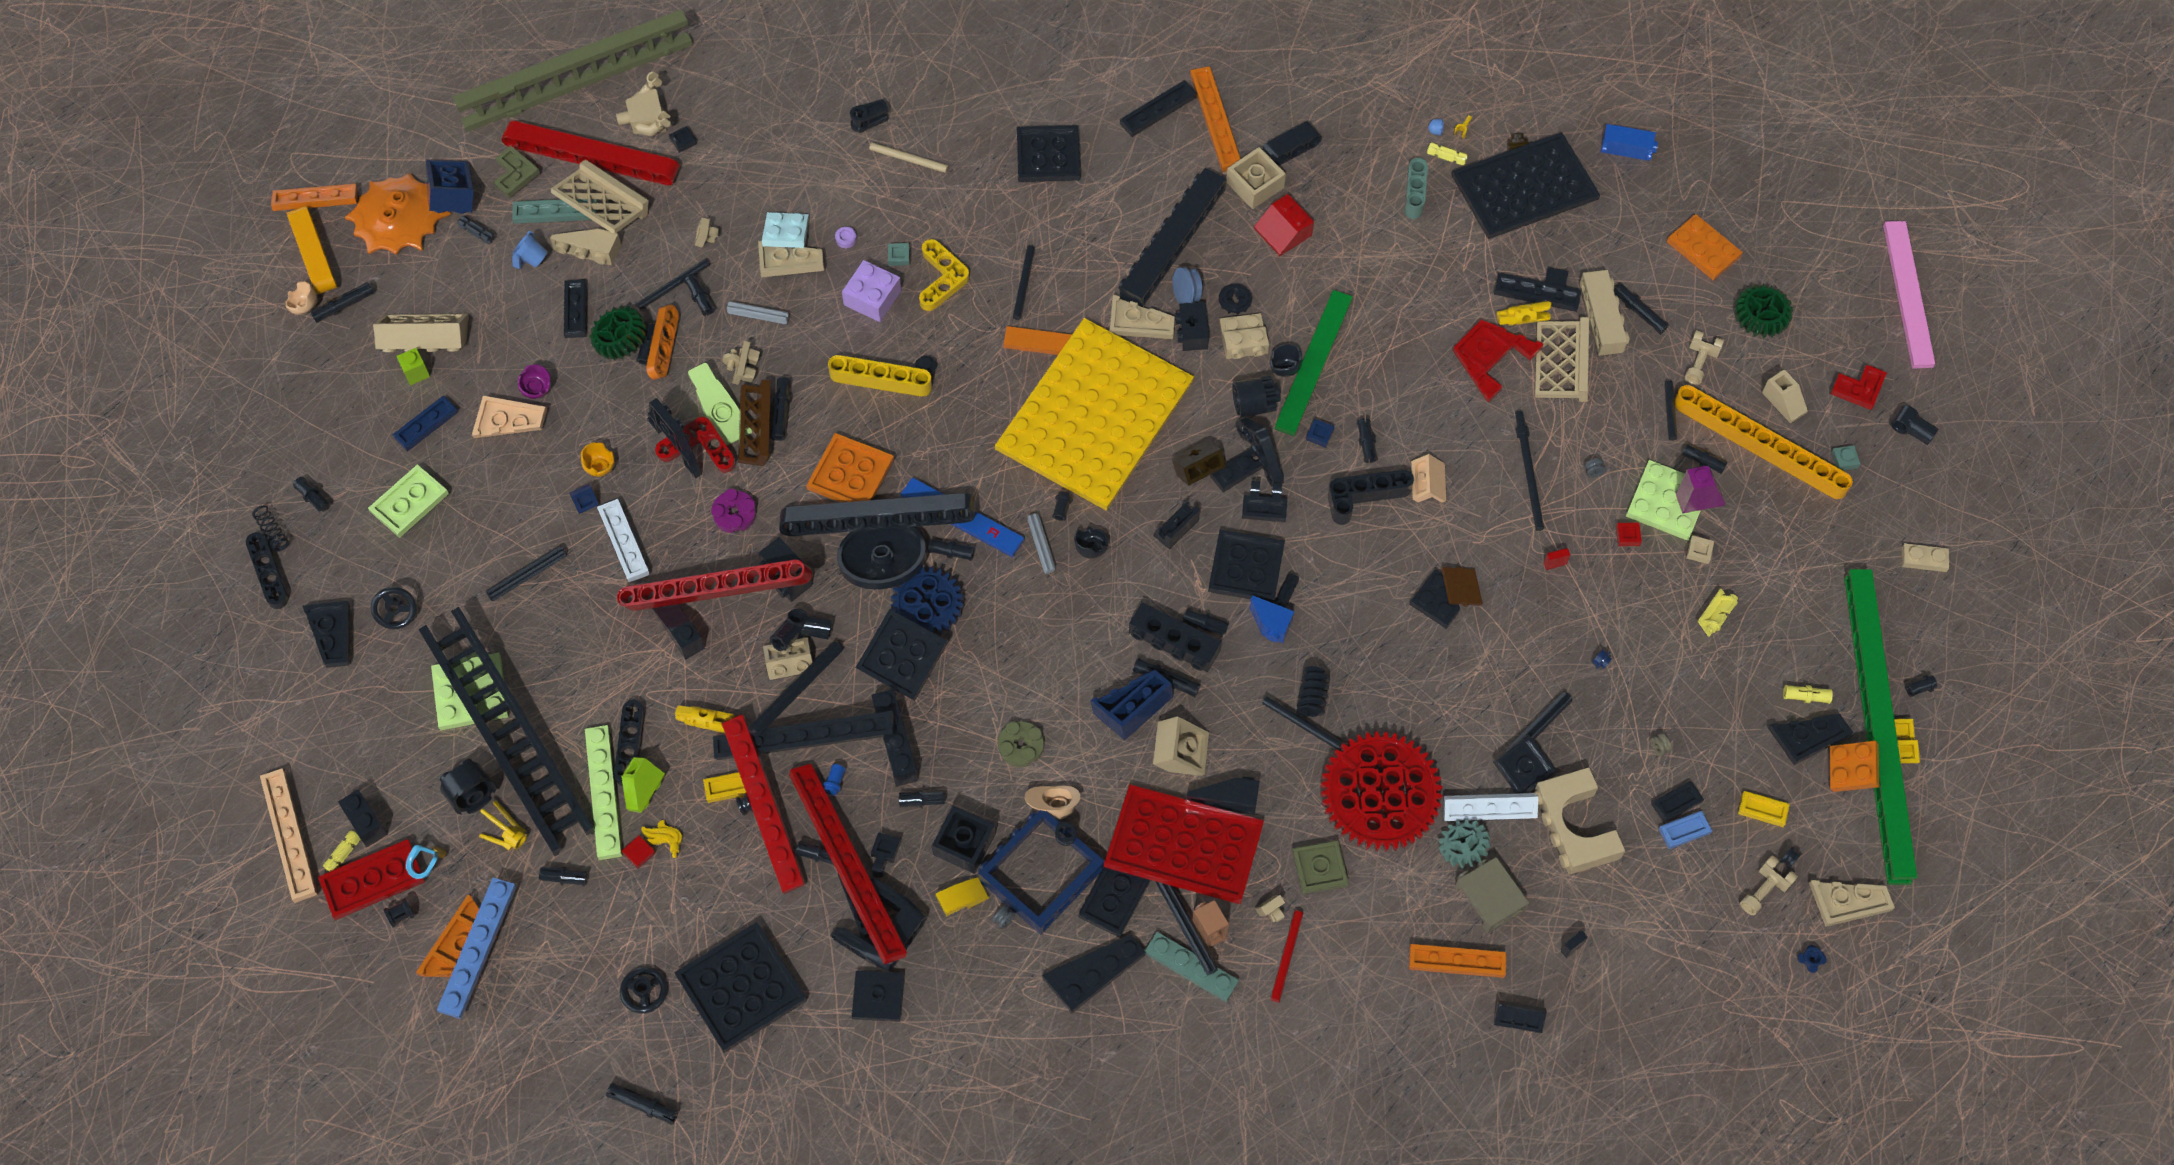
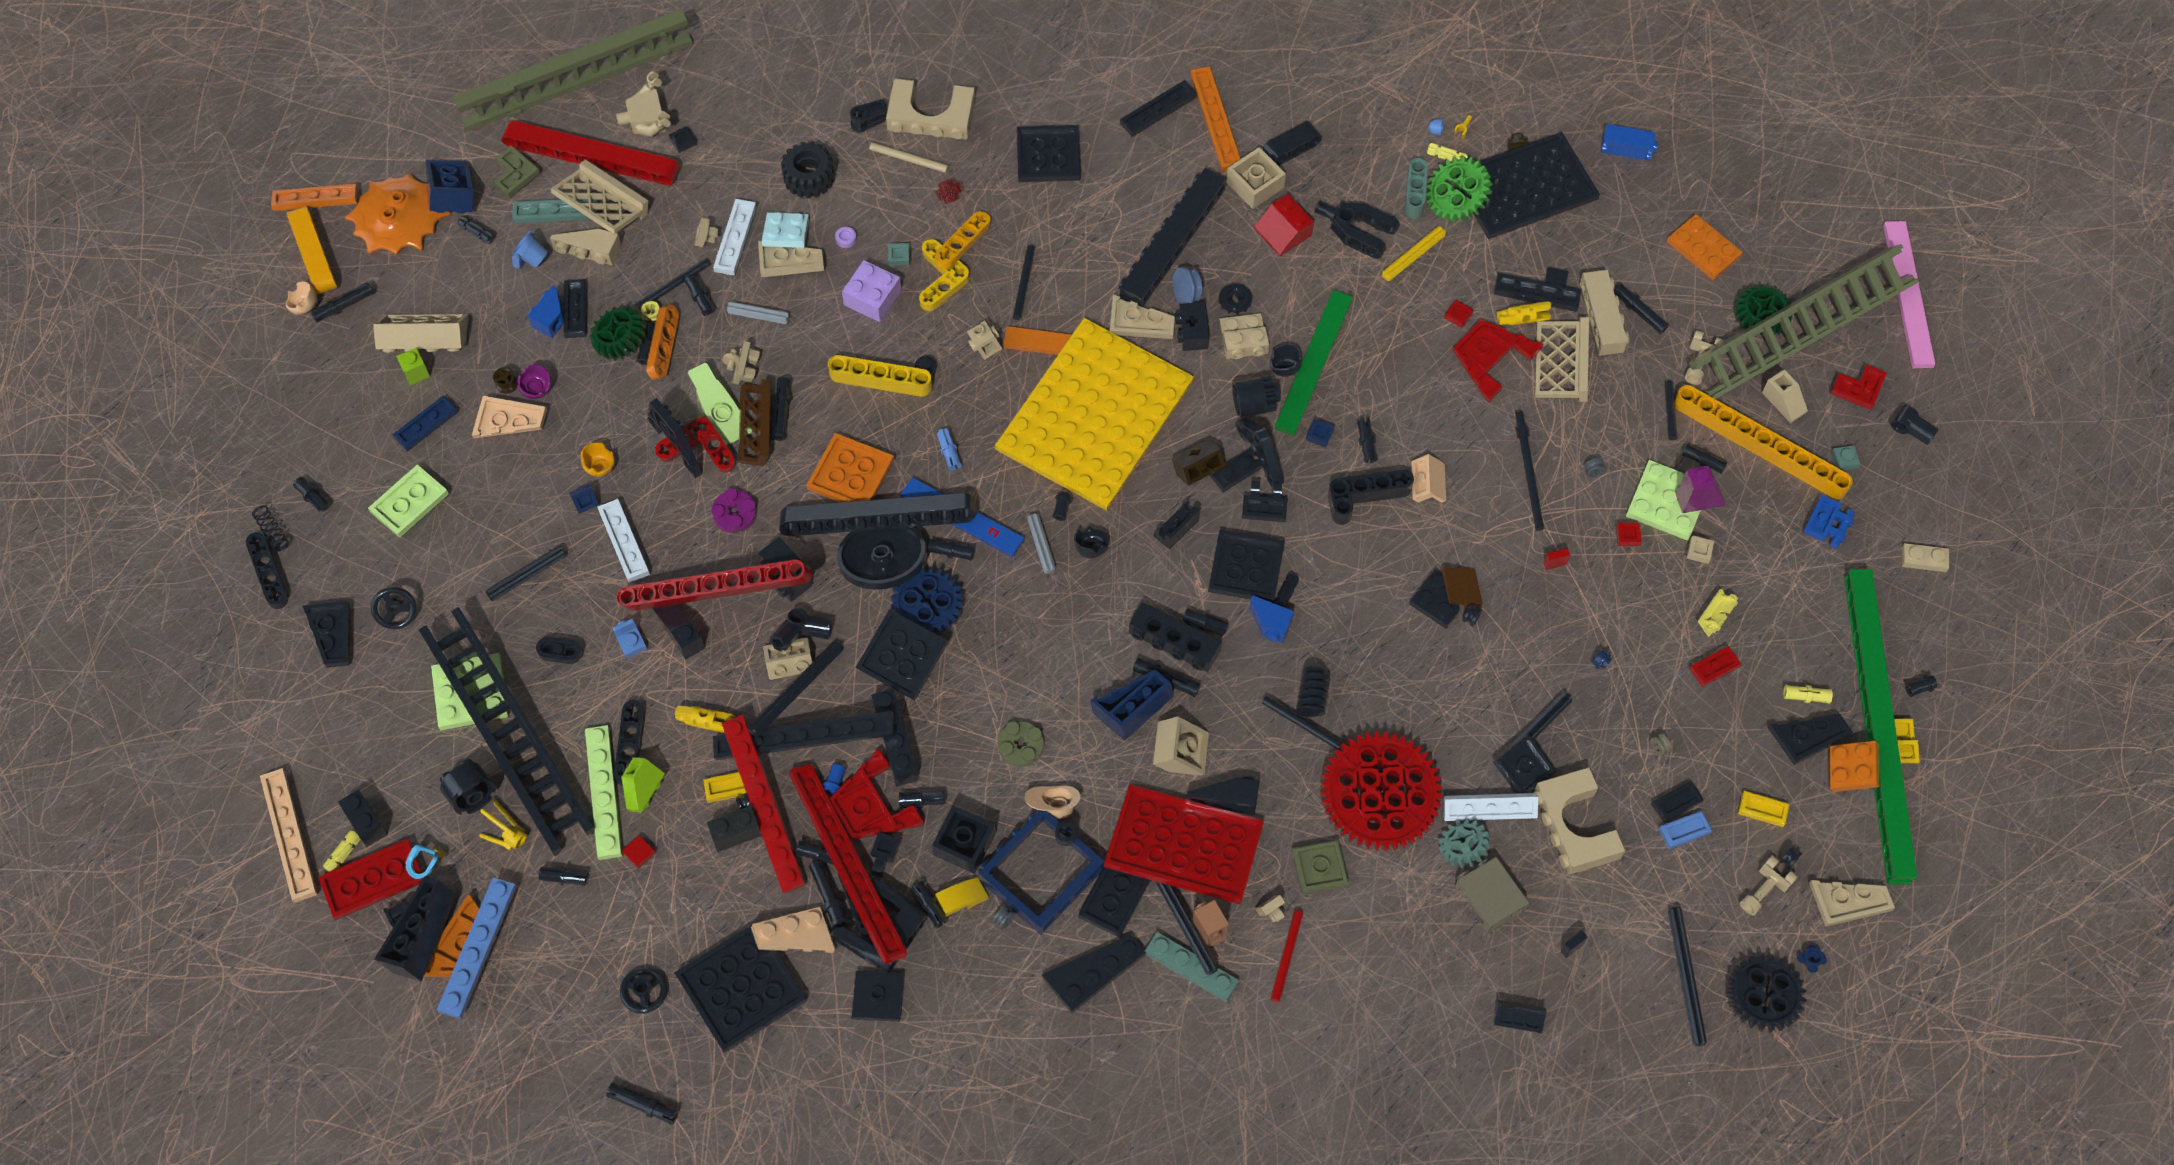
yellow piece [641,820,682,858] -> none
orange plate [1409,944,1506,978] -> none
none -> black wedge [374,877,457,982]
none -> dark brown wheel [493,367,518,394]
none -> blue slope [528,285,564,338]
none -> black plate [536,637,582,664]
none -> medium blue bracket [612,619,647,659]
none -> light yellow bush [641,301,660,323]
none -> pearl dark grey brick [706,806,761,852]
none -> white plate [713,199,756,276]
none -> light nougat wing [751,907,835,953]
none -> black tyre [781,142,835,199]
none -> black pin [809,860,851,930]
none -> red wing [829,749,924,840]
none -> tan arch [886,79,975,139]
none -> black pin [911,881,948,928]
none -> clear red gear [935,179,962,204]
none -> light orange beam [935,211,990,269]
none -> medium blue axle [937,428,962,471]
none -> tan brick [967,321,1002,360]
none -> black piece [1314,201,1400,259]
none -> yellow axle [1382,226,1446,281]
none -> bright green gear [1426,156,1493,223]
none -> red tile [1444,300,1474,328]
none -> black bush [1463,604,1482,627]
none -> black axle [1668,907,1707,1046]
none -> olive ladder [1689,244,1919,399]
none -> red plate [1689,646,1741,687]
none -> black gear [1726,954,1807,1033]
none -> blue plate [1803,495,1855,549]

